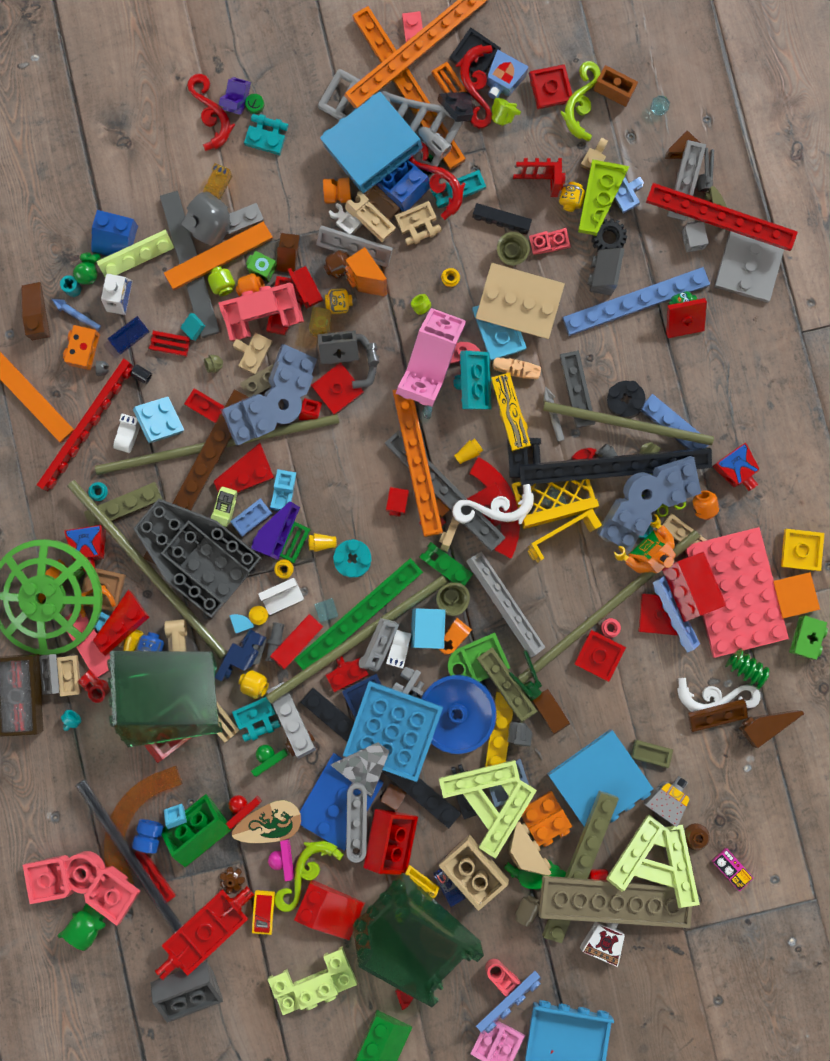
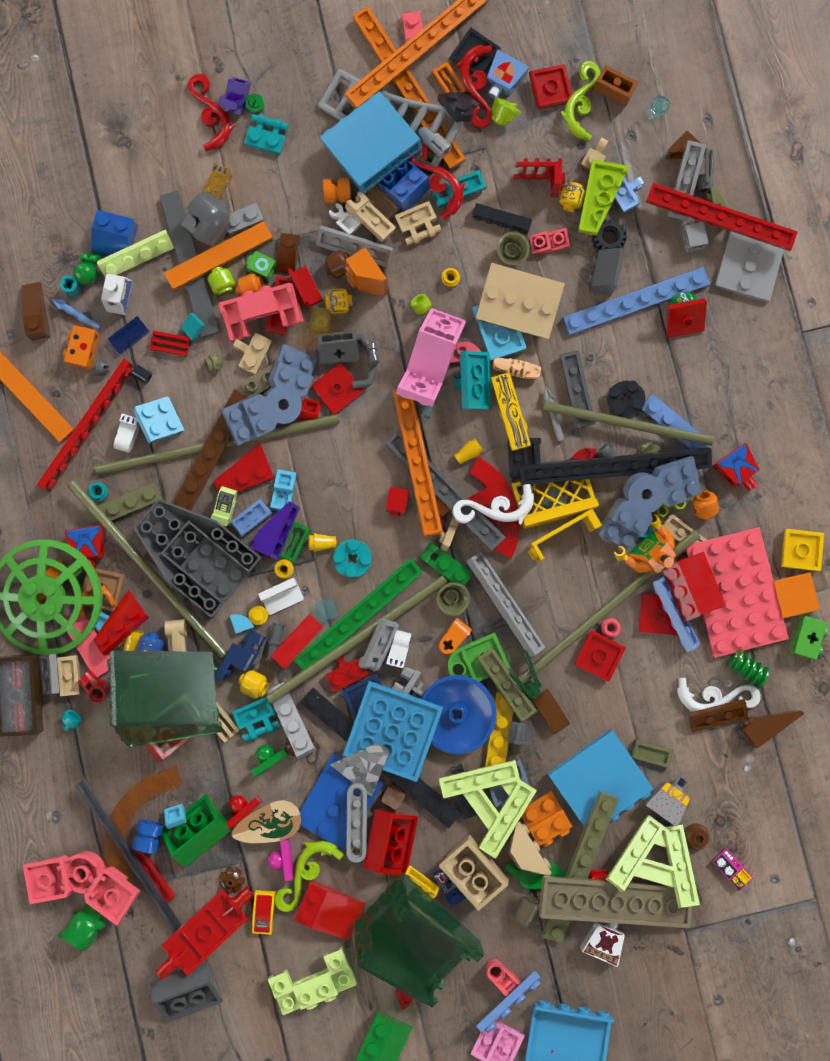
red plate [184,388,225,424] -> none
medium azure slope [411,608,445,649] -> none

